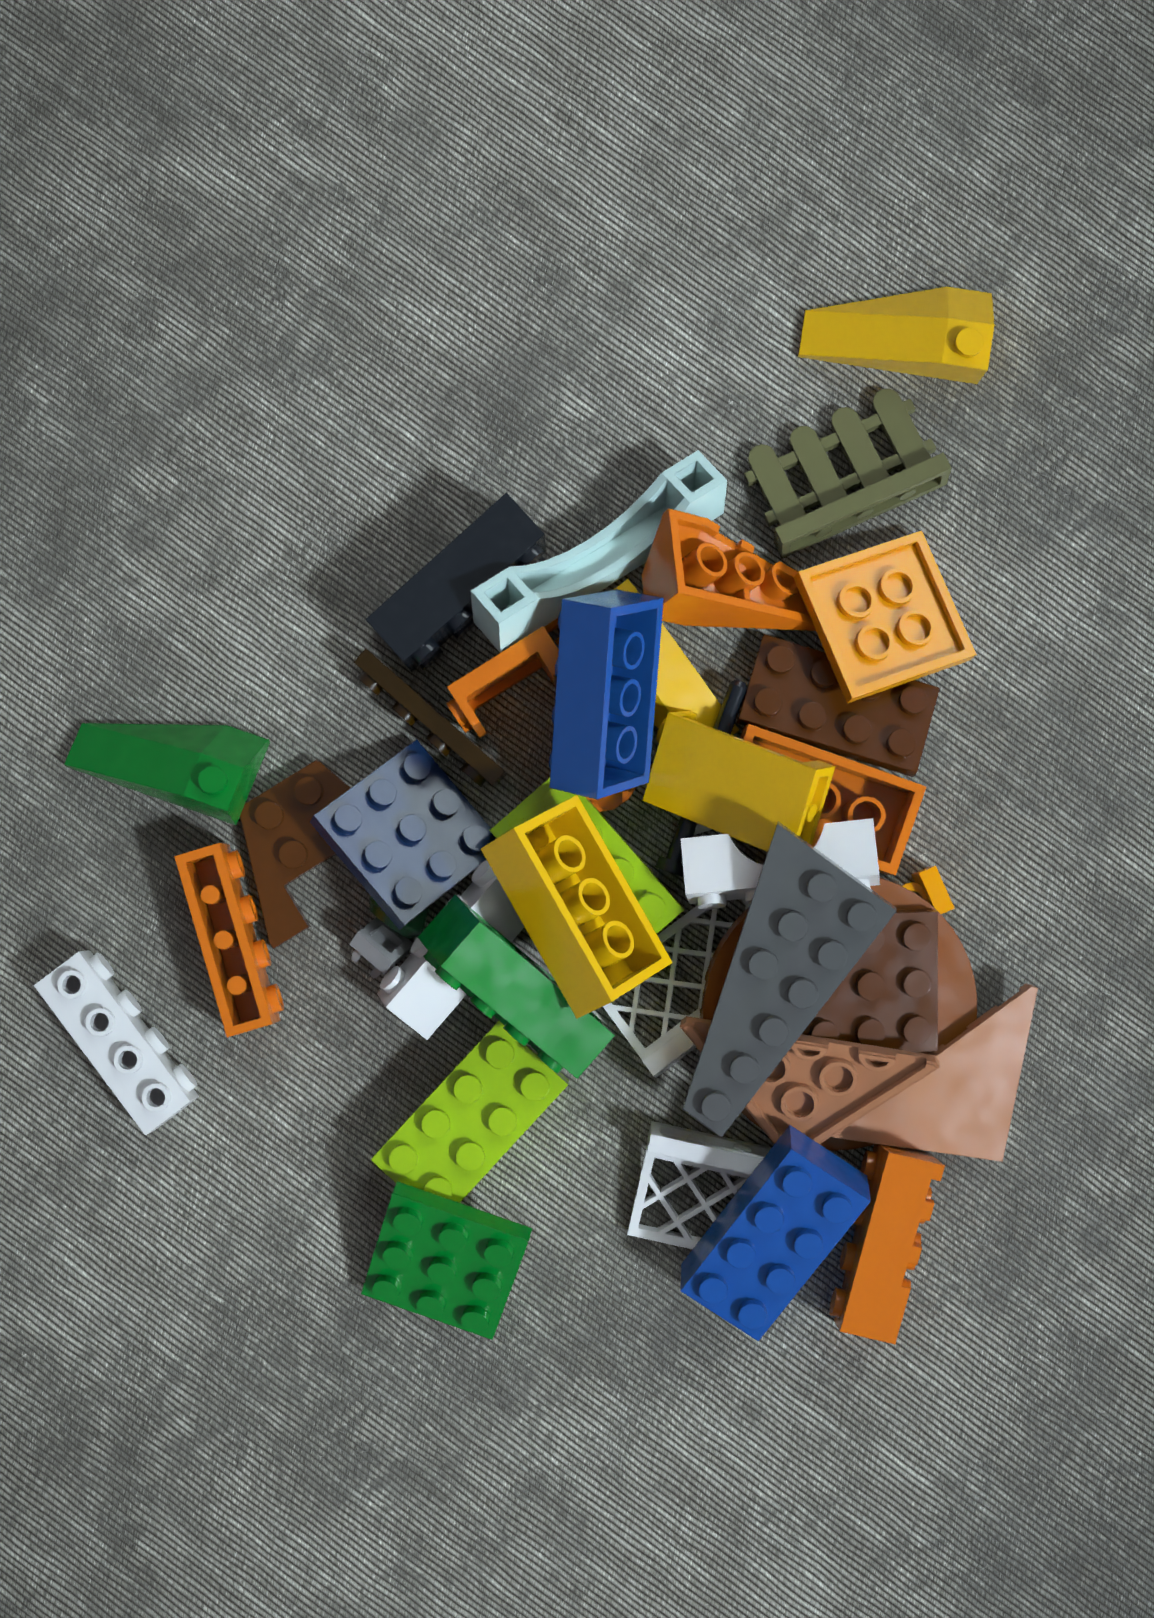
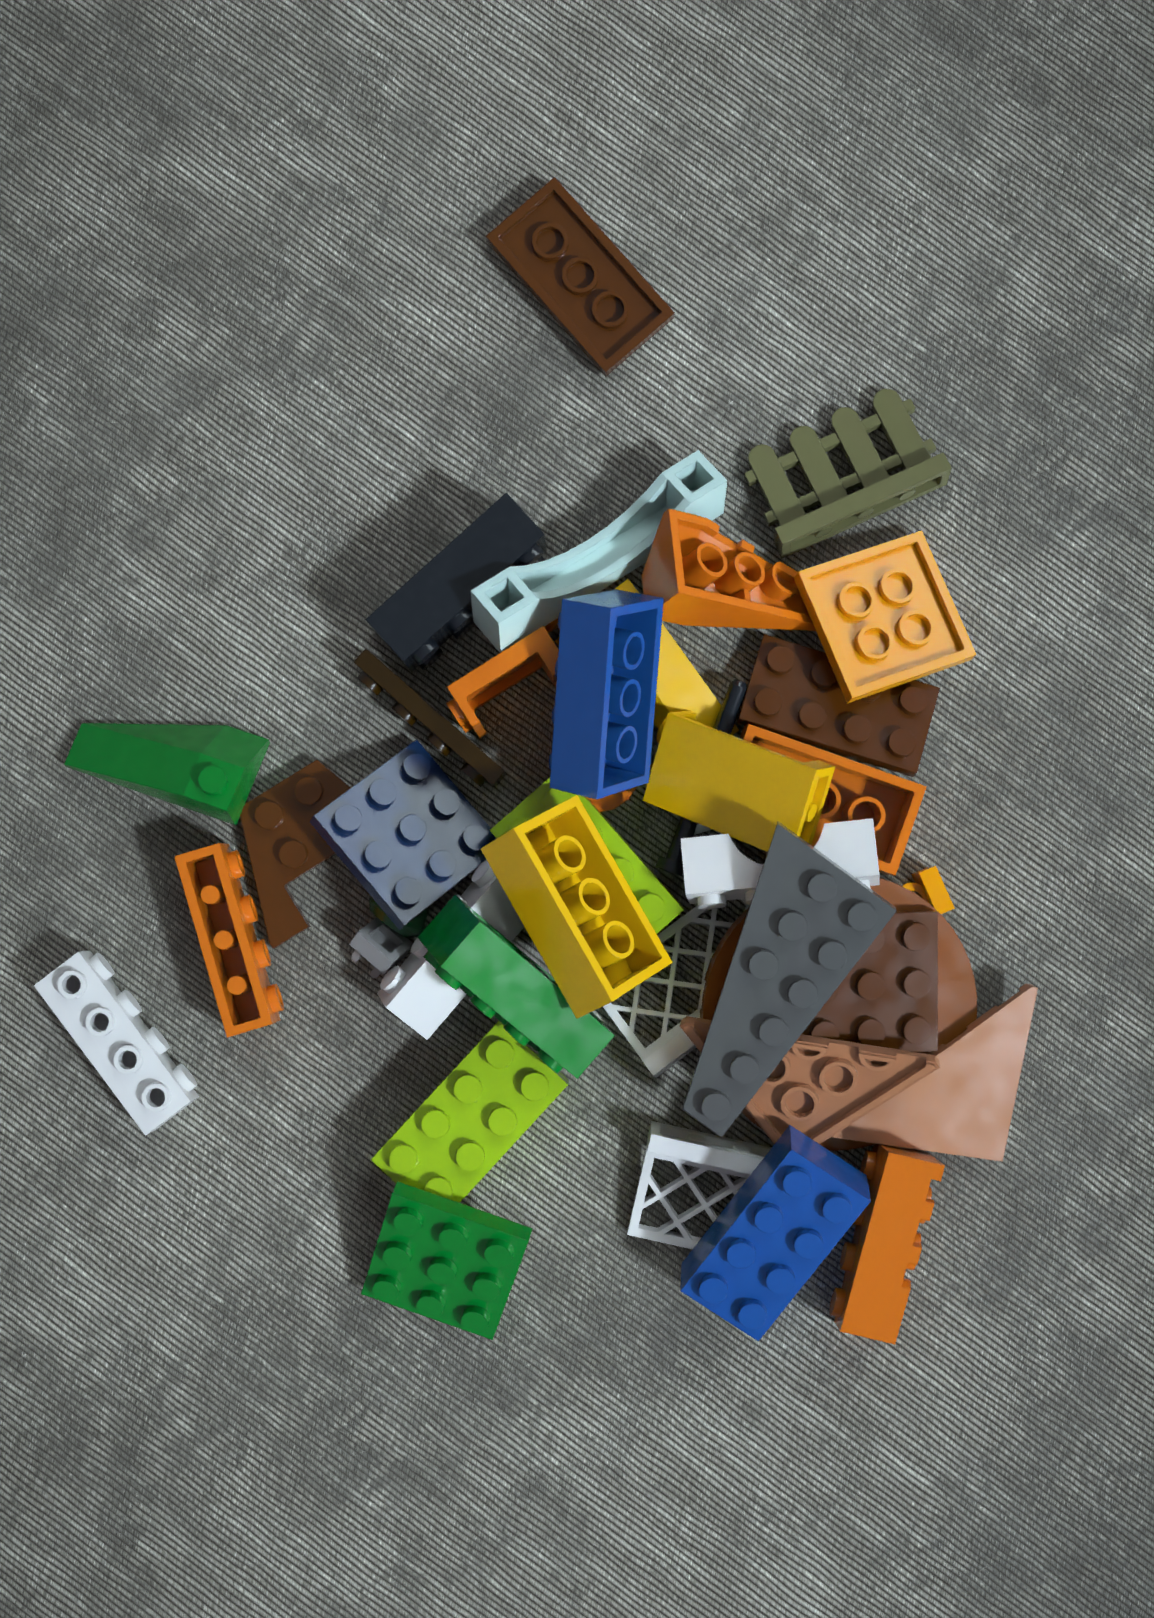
yellow wedge [798,287,995,384] -> none
none -> reddish brown plate [486,177,675,377]

